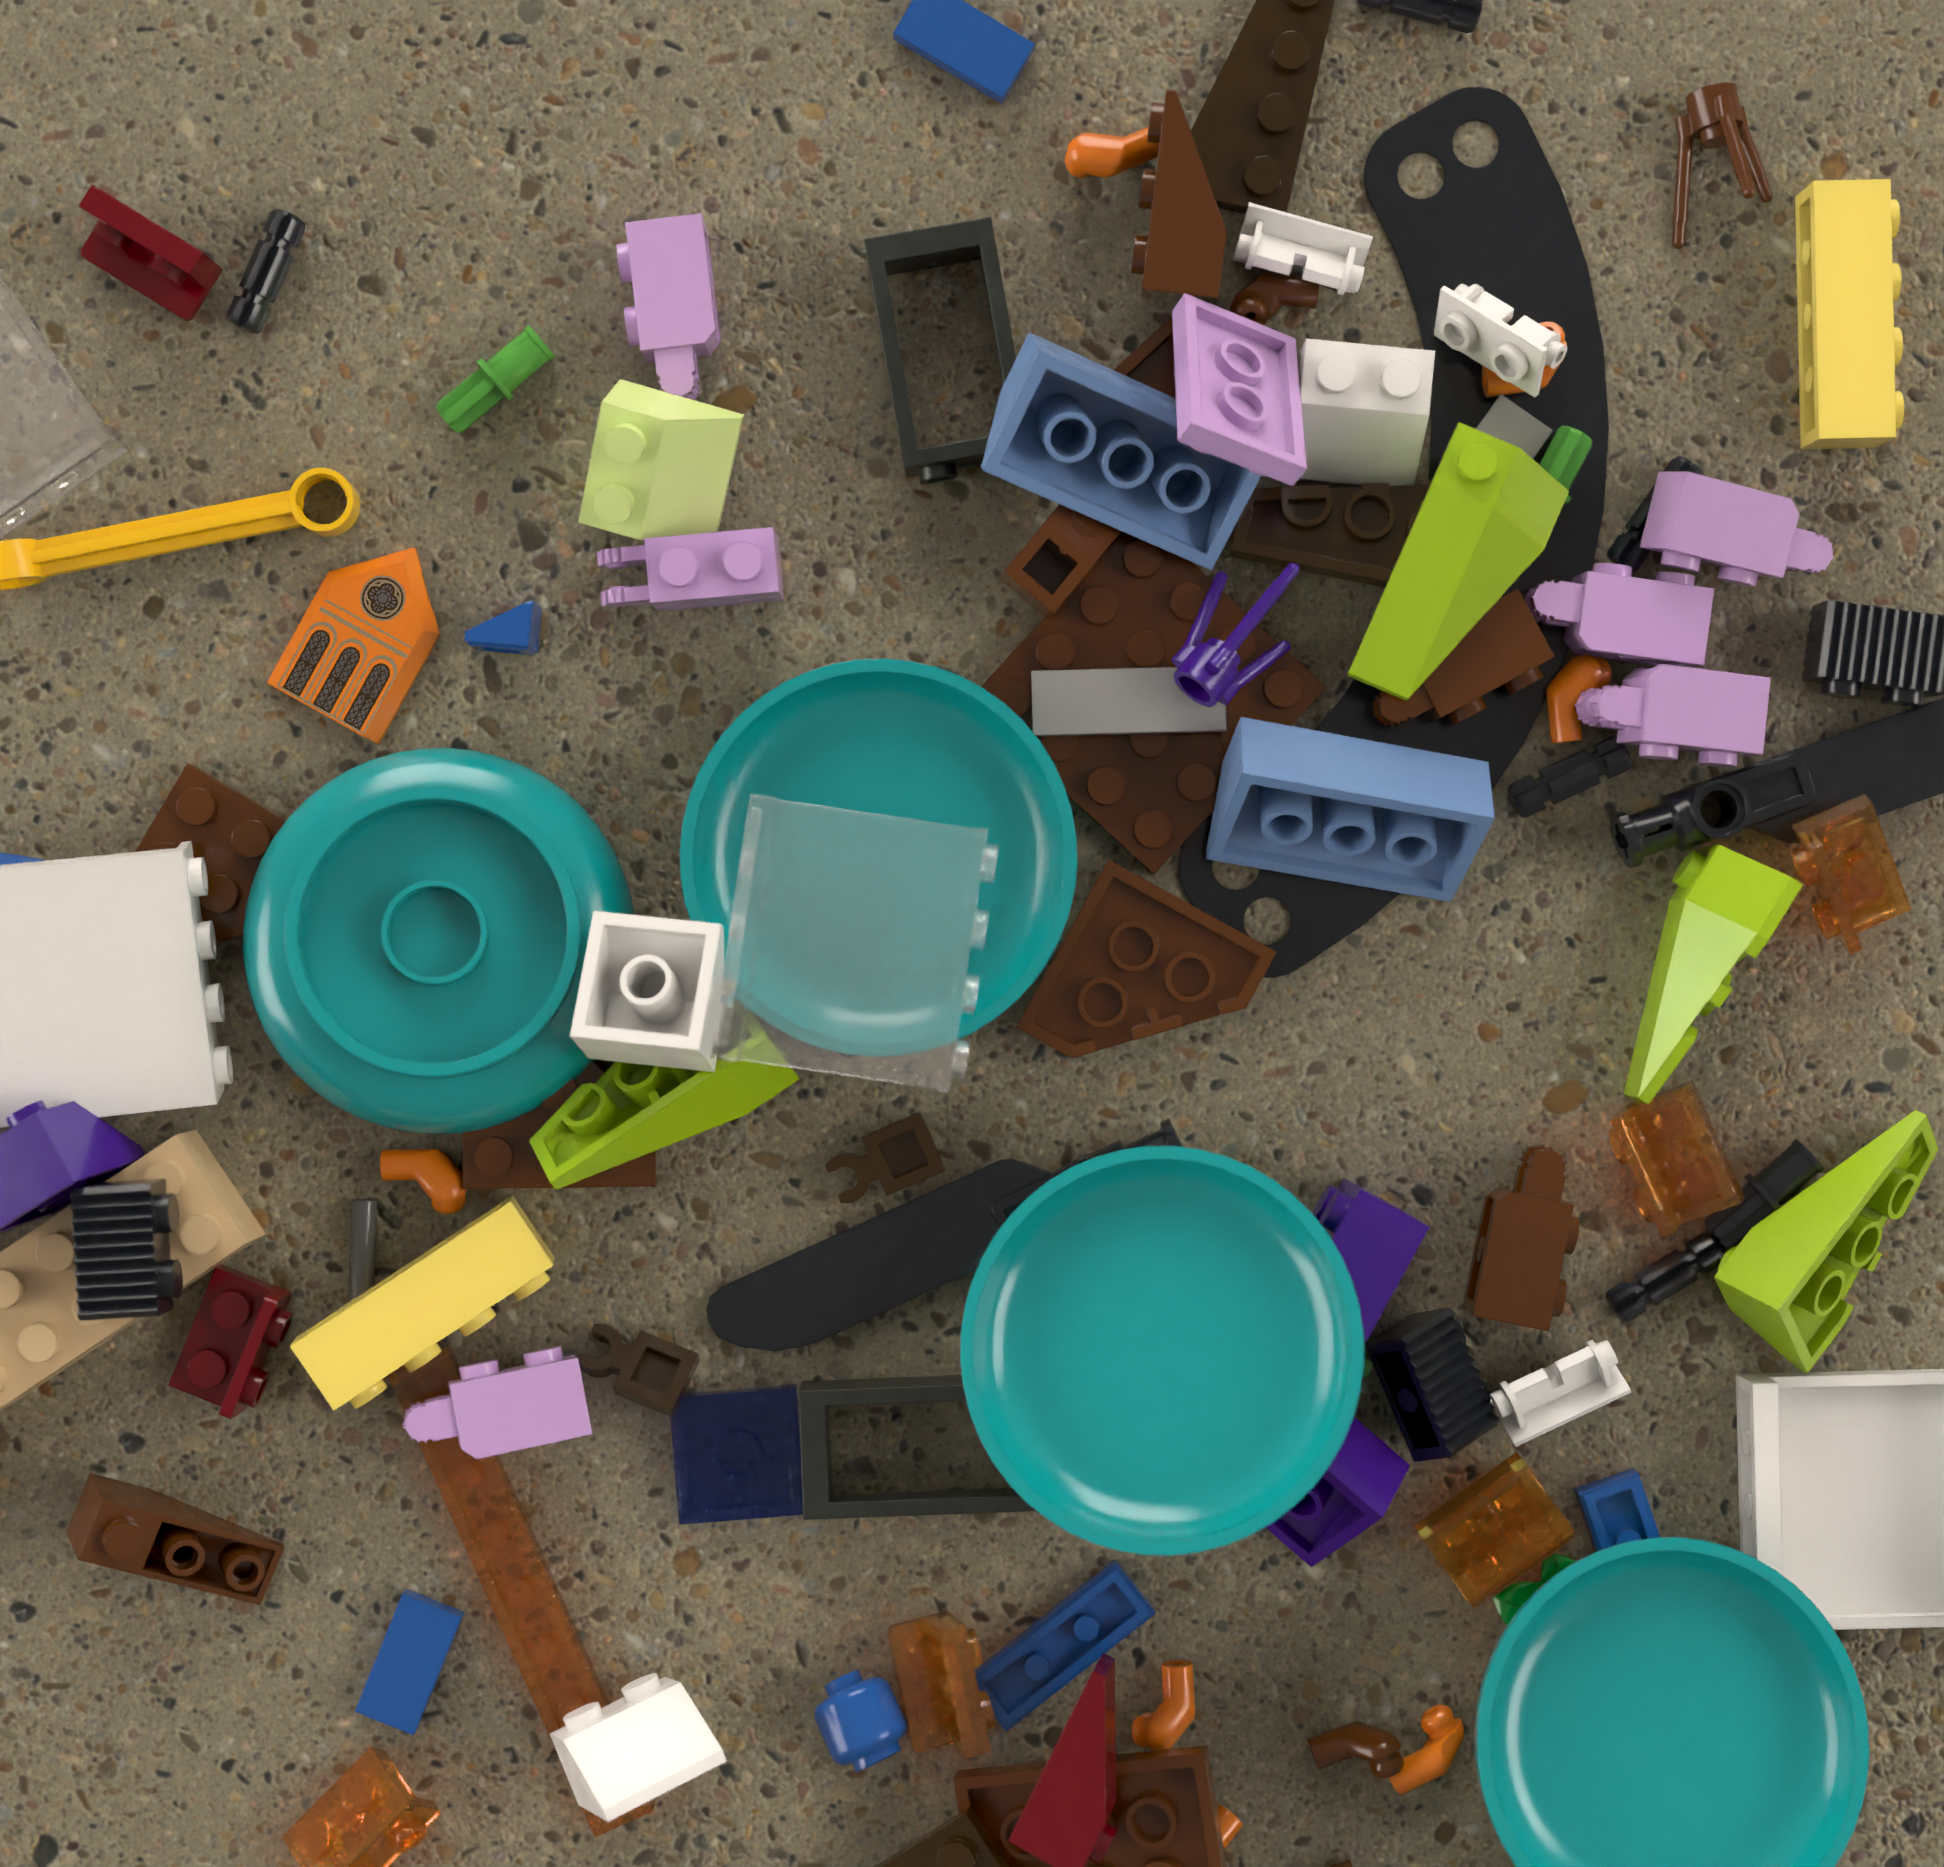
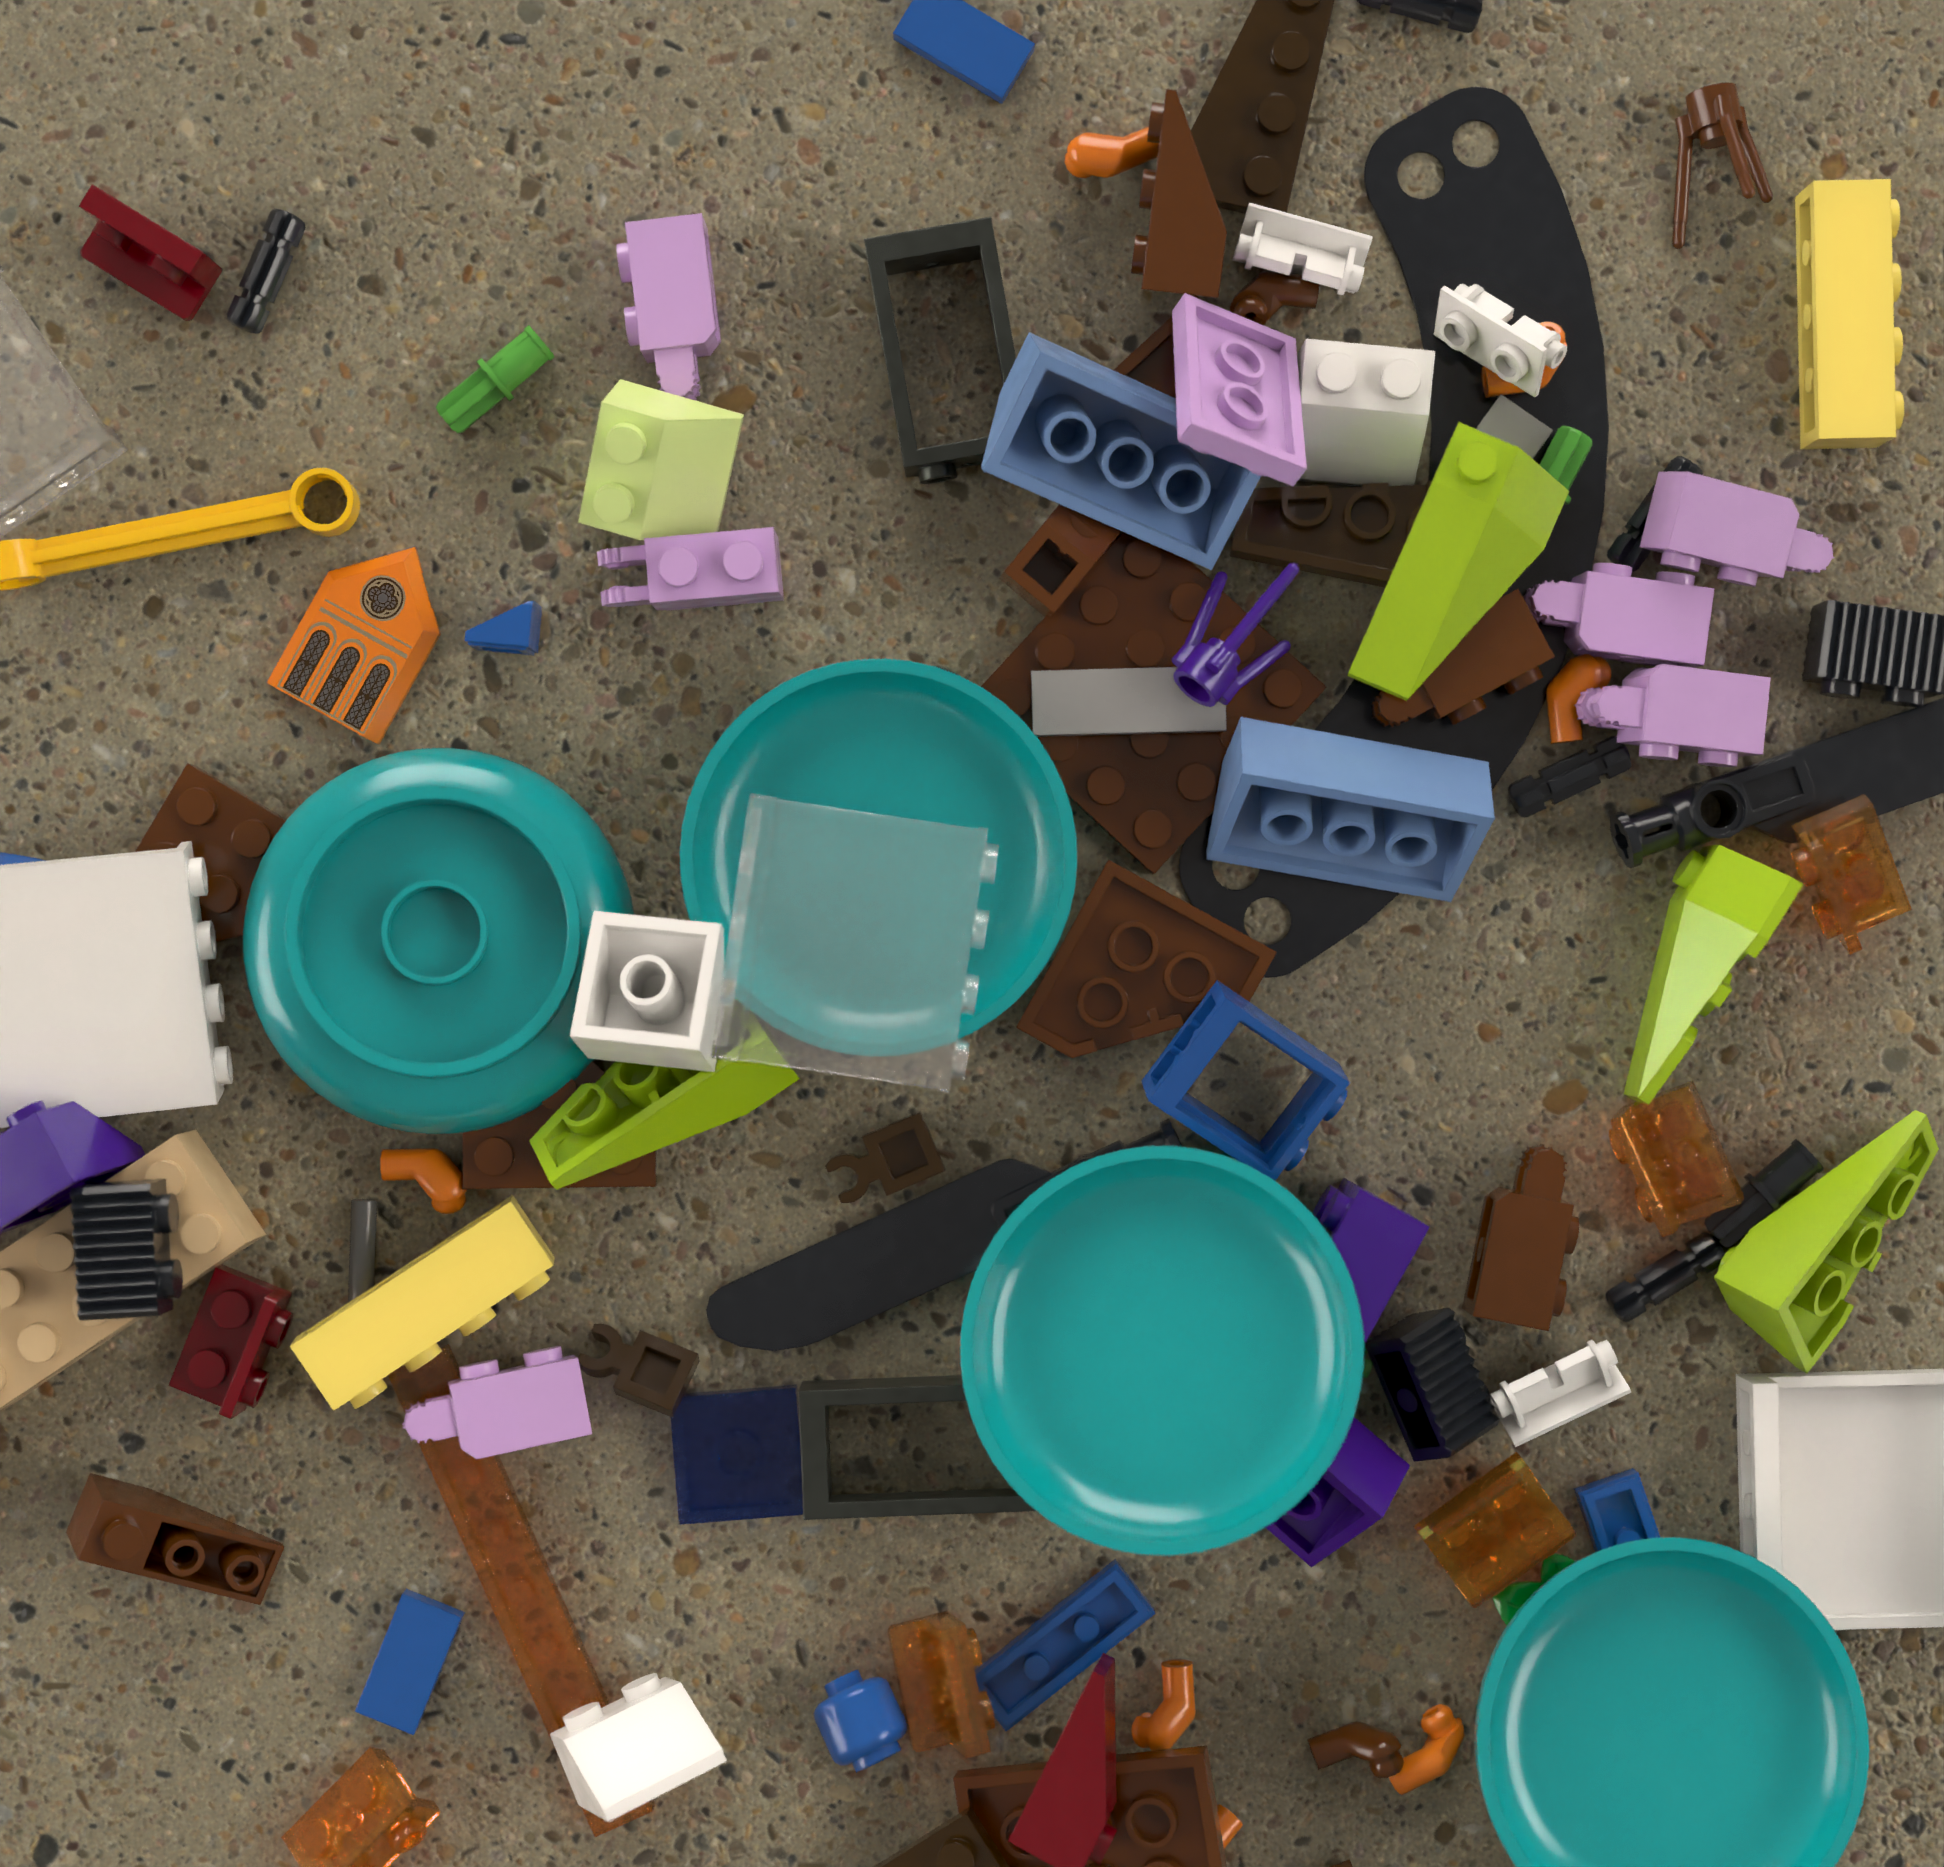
none -> blue window [1141,980,1350,1181]

